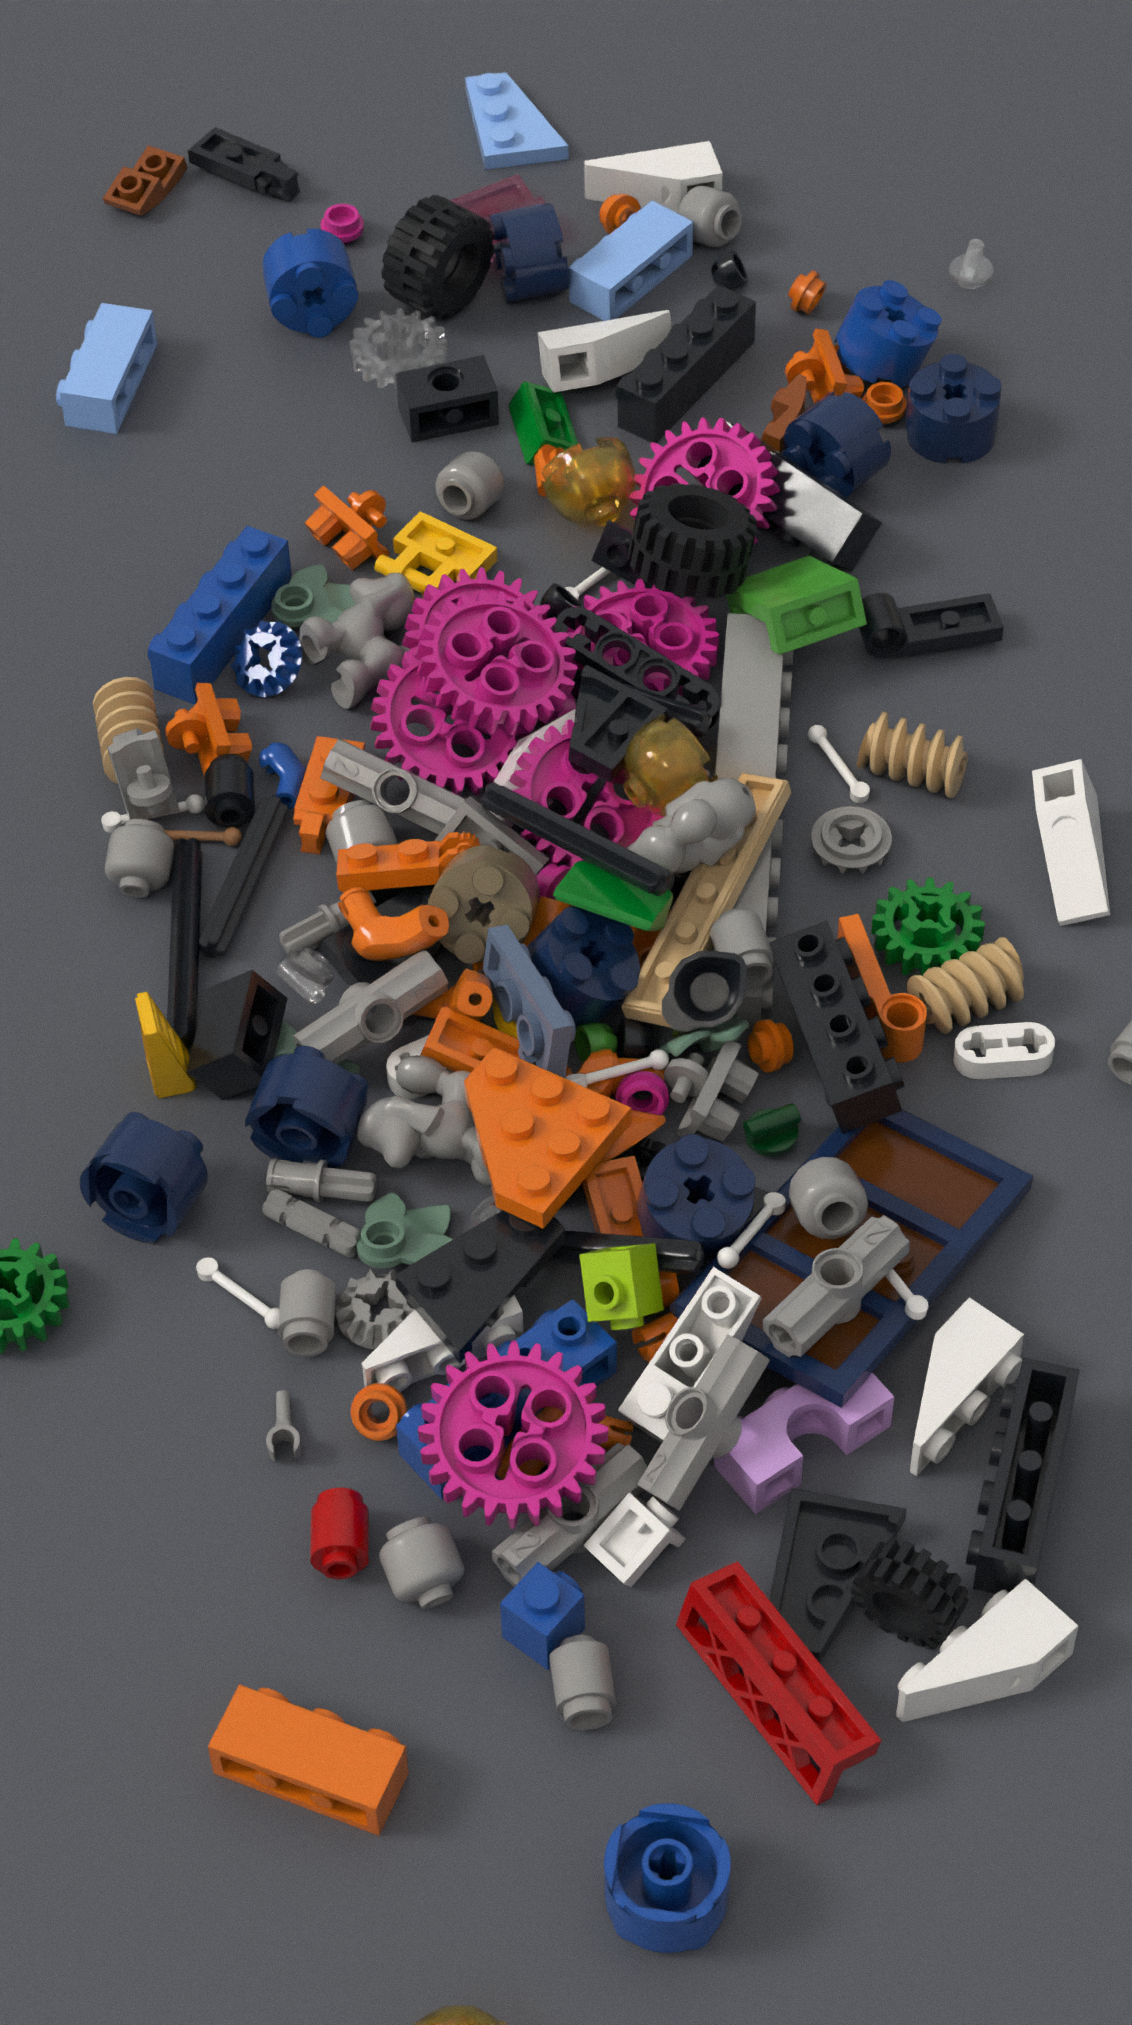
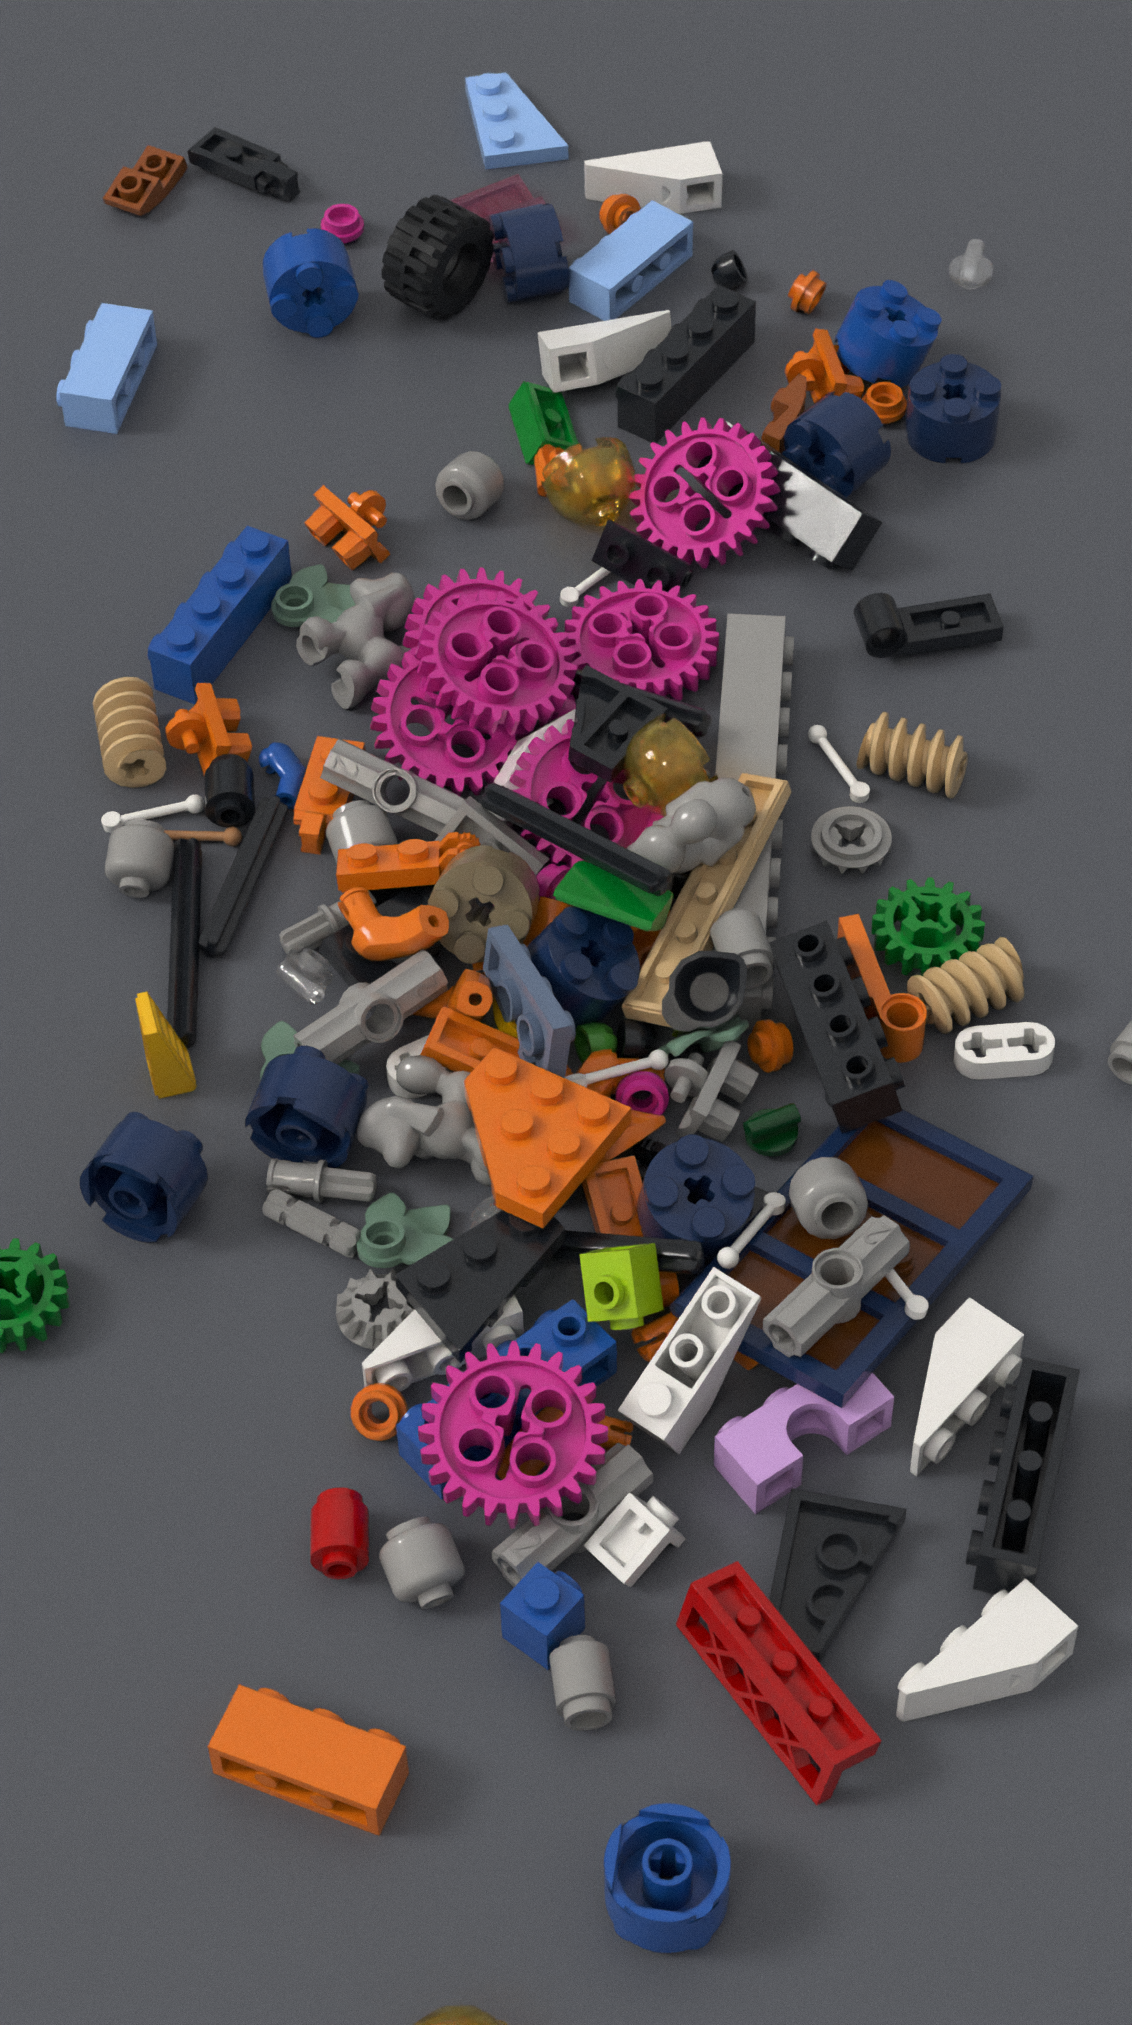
light grey hips [107,728,180,820] -> none
black brick [186,969,288,1100] -> none
white hinge [196,1257,279,1329] -> none
blue gear [229,620,303,697] -> none
light grey hand [266,1390,302,1461] -> none
light grey brick [278,1269,336,1356] -> none
clear gear [350,309,448,390] -> none
yellow plate [374,511,498,599] -> none
black brick [396,355,499,443] -> none
black hinge [540,583,582,620] -> none
black beam [555,607,720,730] -> none
black tyre [628,483,757,599] -> none
light grey piece [637,1334,770,1511] -> none
light grey head [677,186,742,248] -> none
bright green panel [726,556,867,655] -> none
black tyre [851,1540,969,1647] -> none
white slope [1032,759,1110,926] -> none

